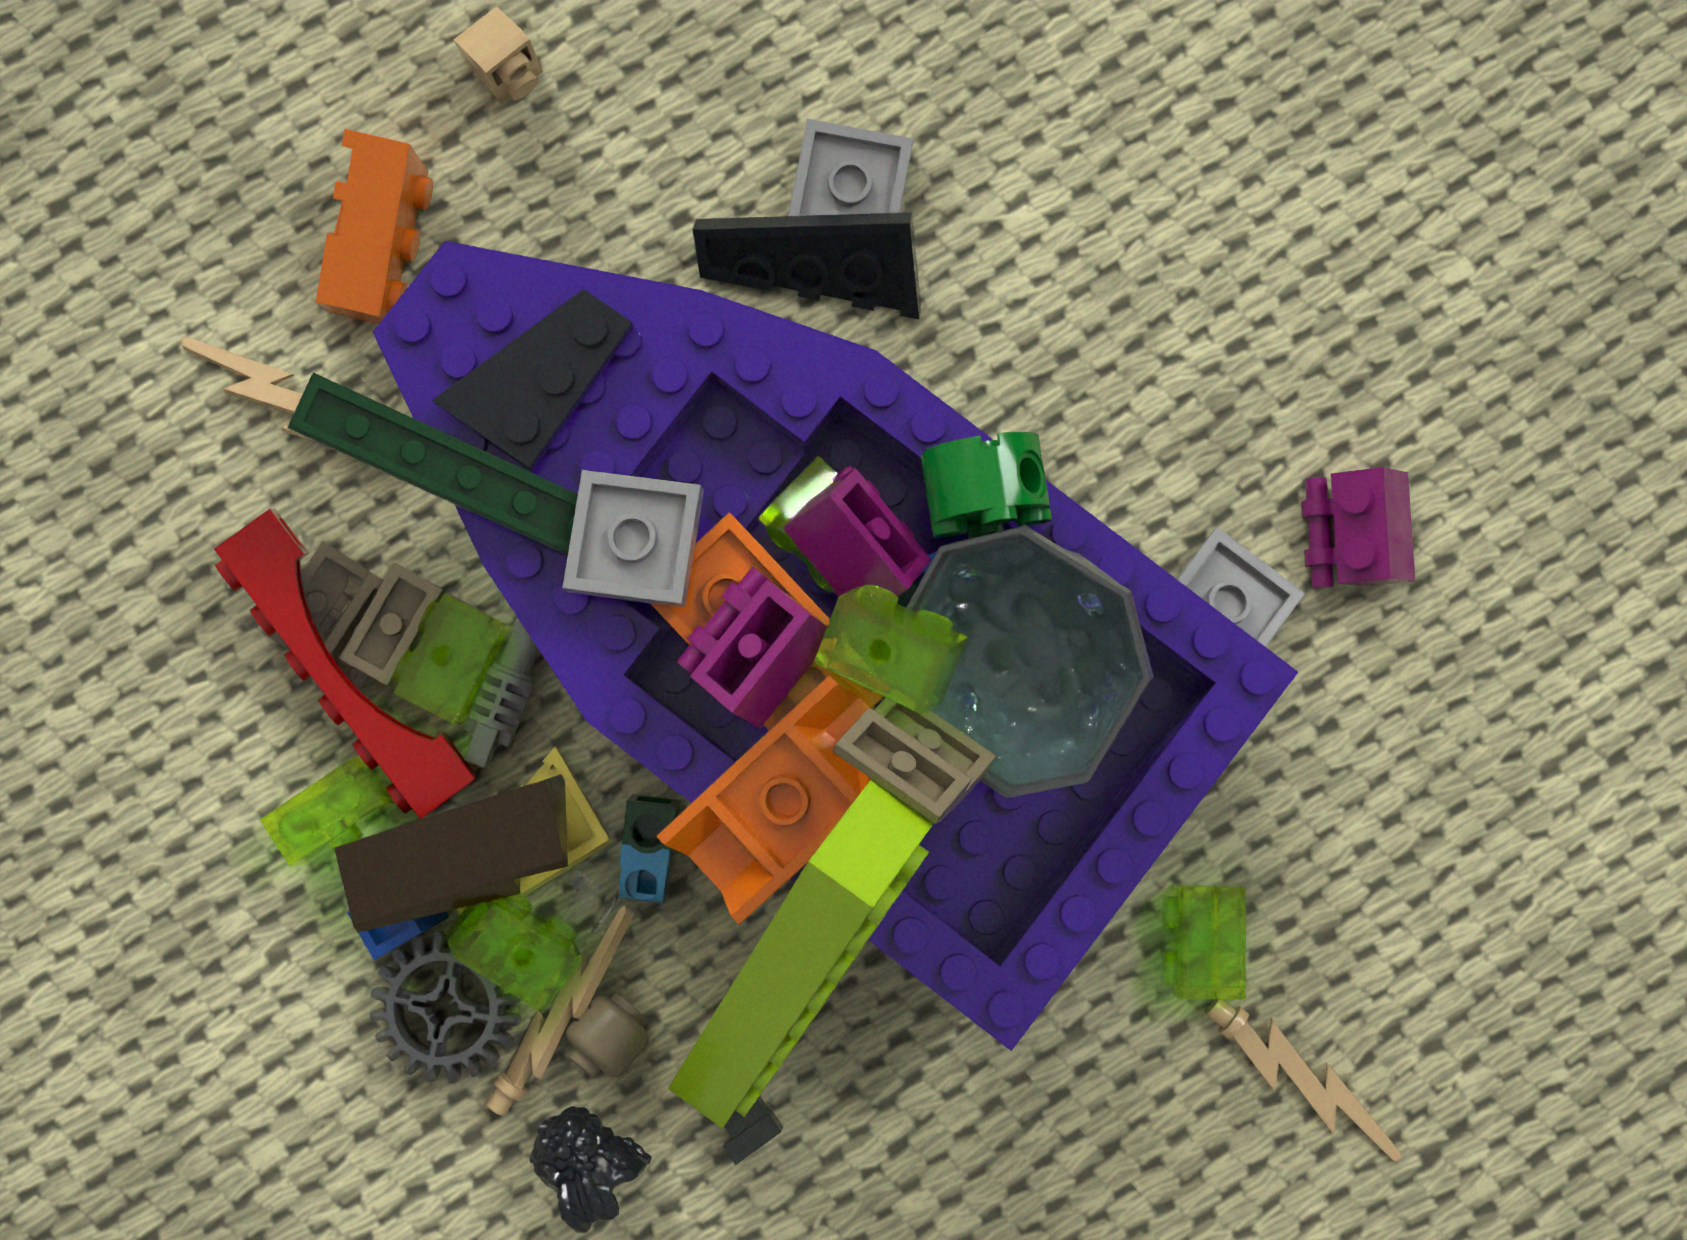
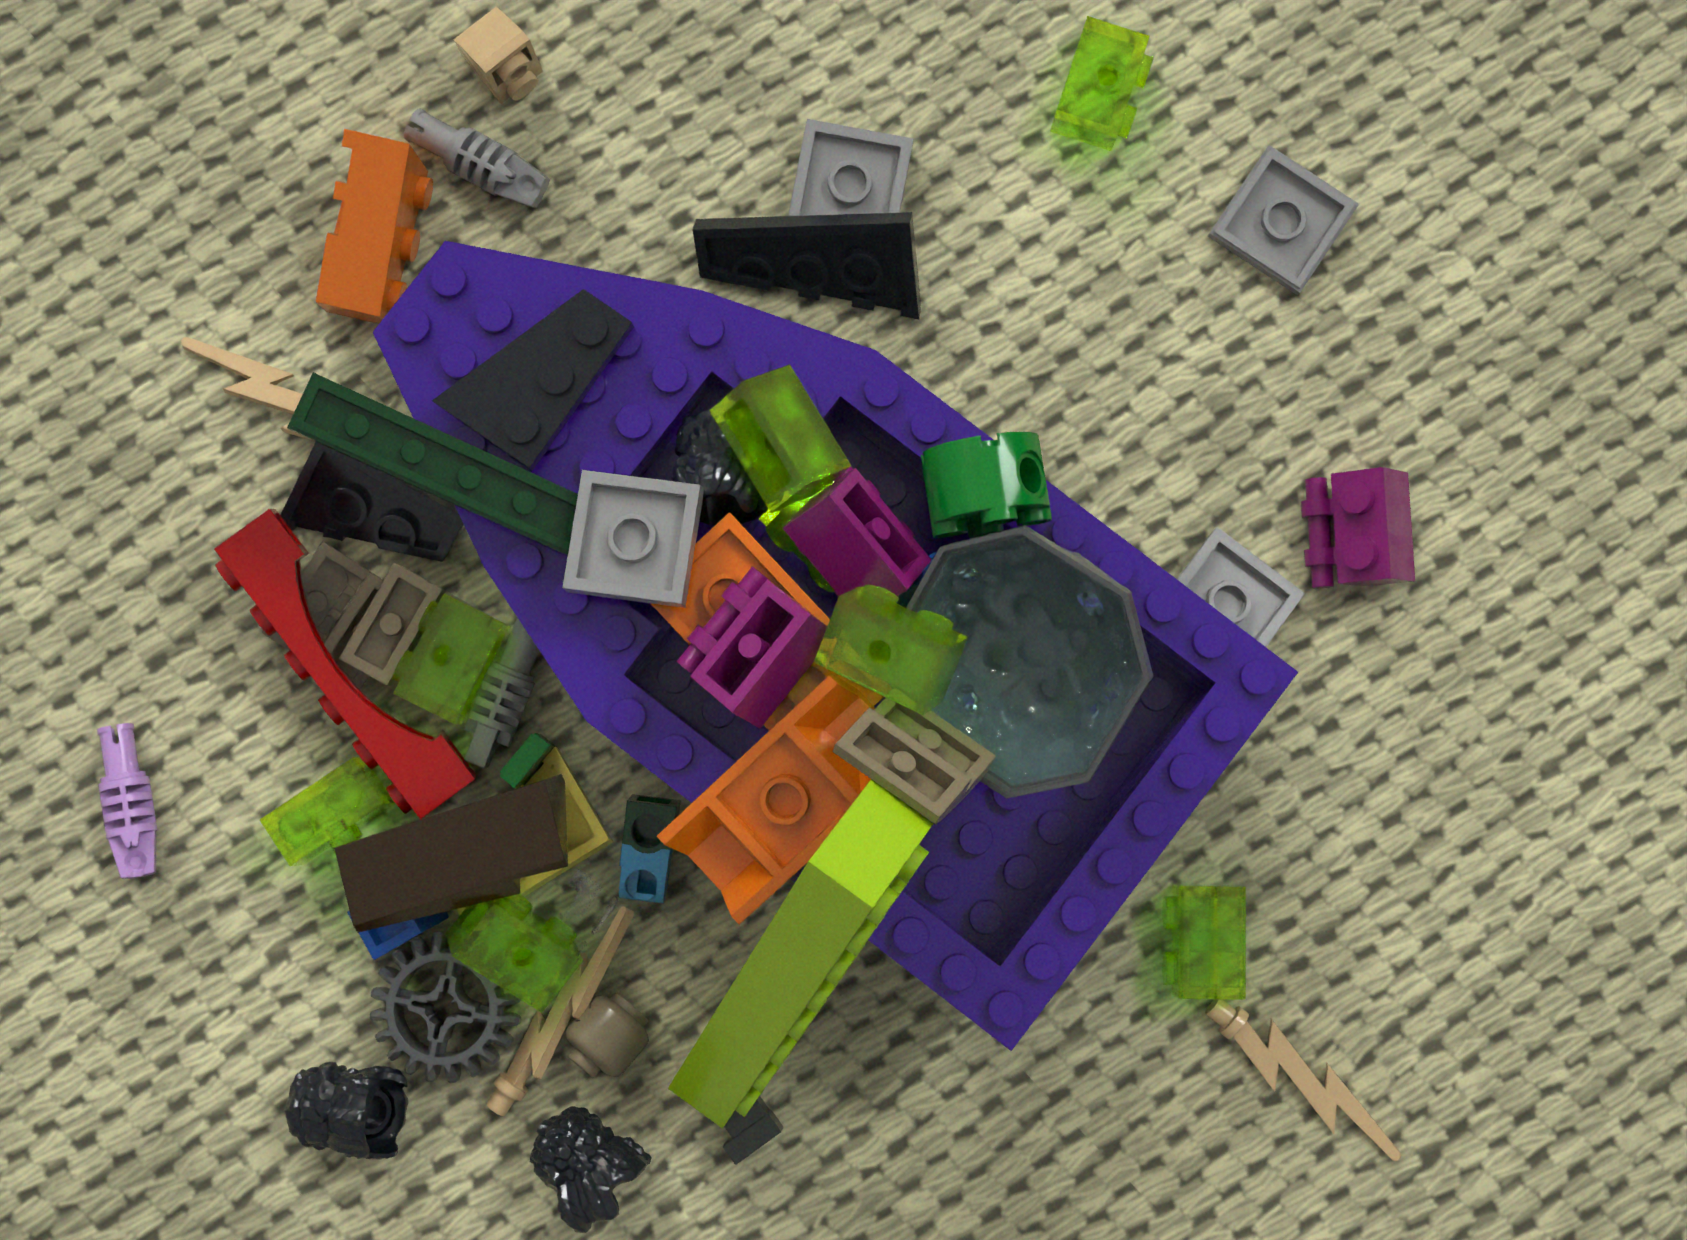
none -> lavender hinge [97,723,158,879]
none -> black wing [281,442,464,562]
none -> black hair [283,1062,408,1160]
none -> light grey hinge [404,108,550,208]
none -> green tile [500,733,556,789]
none -> black hair [672,403,771,525]
none -> clear neon green brick [709,365,851,513]
none -> clear neon green brick [1050,16,1154,151]
none -> light grey tile [1208,145,1359,296]

